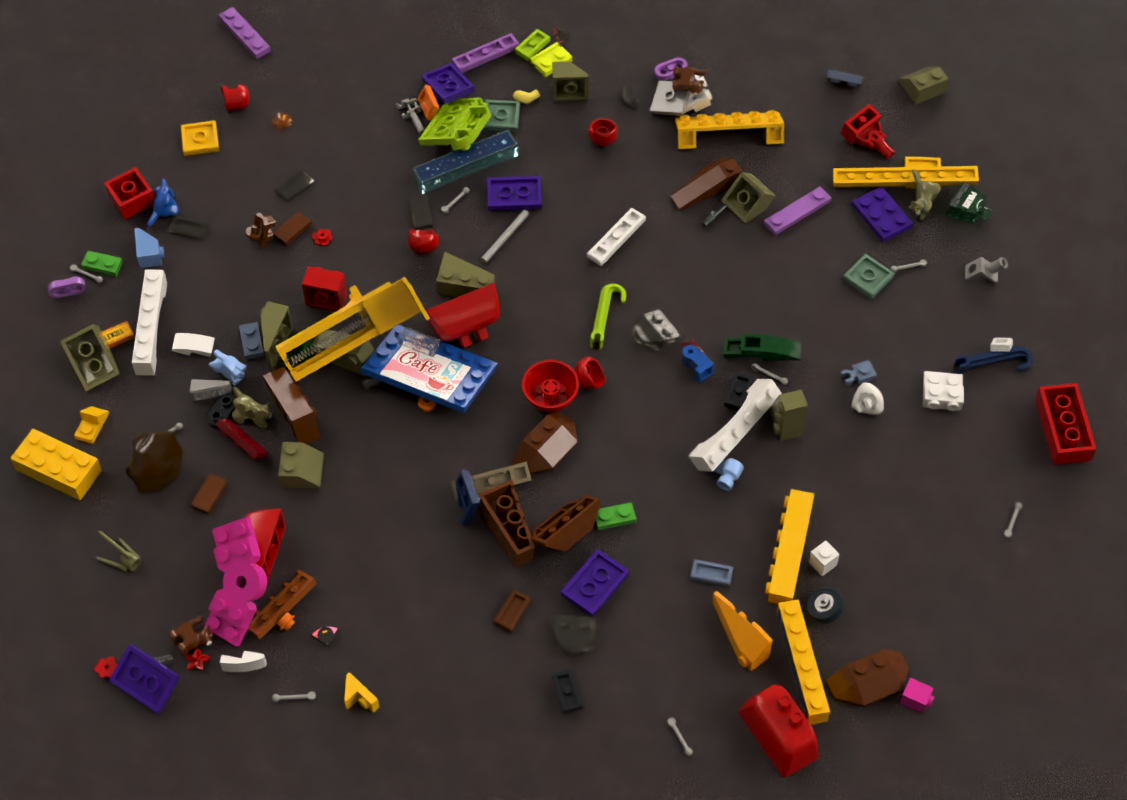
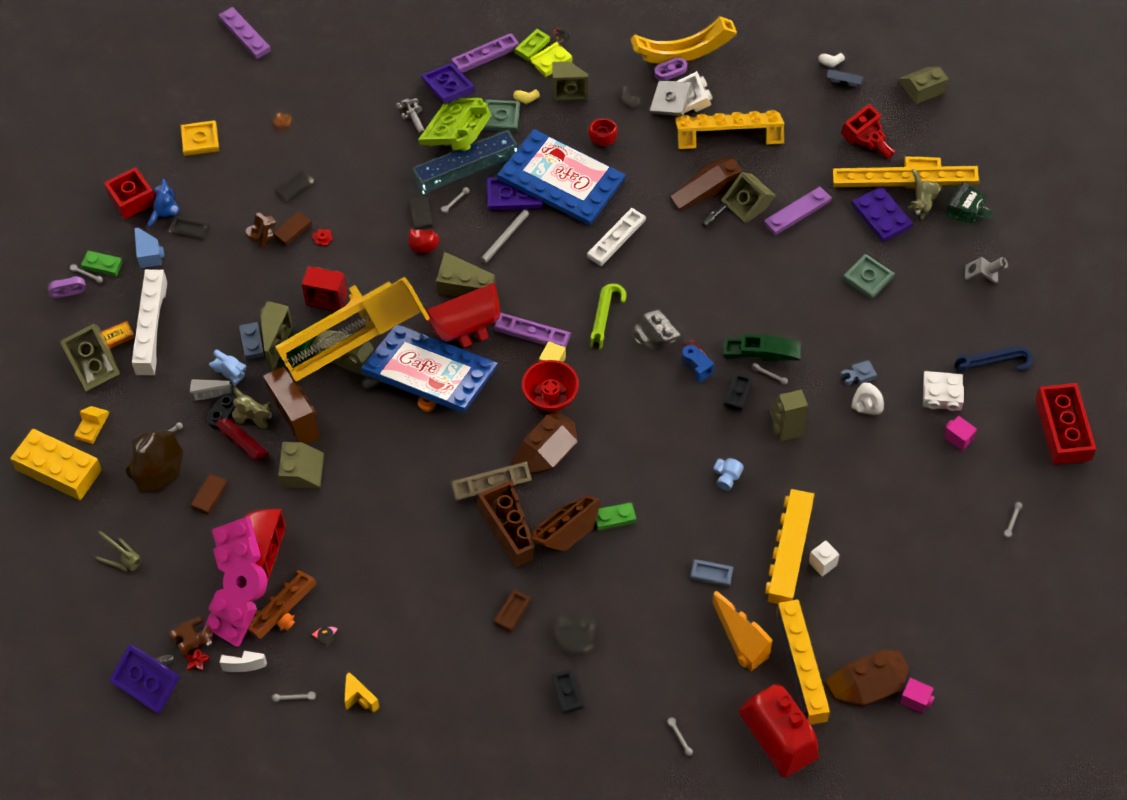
red plant [94,656,118,678] -> none
white slope [171,333,215,357] -> none
red helmet [220,84,250,111] -> none
clear brick [398,327,440,357] -> none
orange tile [418,85,440,121] -> none
dark blue wing [455,470,480,525] -> none
dark purple plate [560,549,630,617] -> none
red hair [575,357,606,389] -> none
reddish brown animal [672,67,706,96] -> none
white arch [688,379,782,472] -> none
black wheel [807,587,844,623] -> none
light grey hinge [890,259,927,273] -> none
white tile [990,338,1013,352] -> none
none -> medium lavender plate [494,313,571,348]
none -> plate [497,129,626,226]
none -> light yellow brick [539,341,566,362]
none -> yellow arch [630,16,737,64]
none -> white arm [818,53,845,67]
none -> dark pink brick [944,416,977,451]

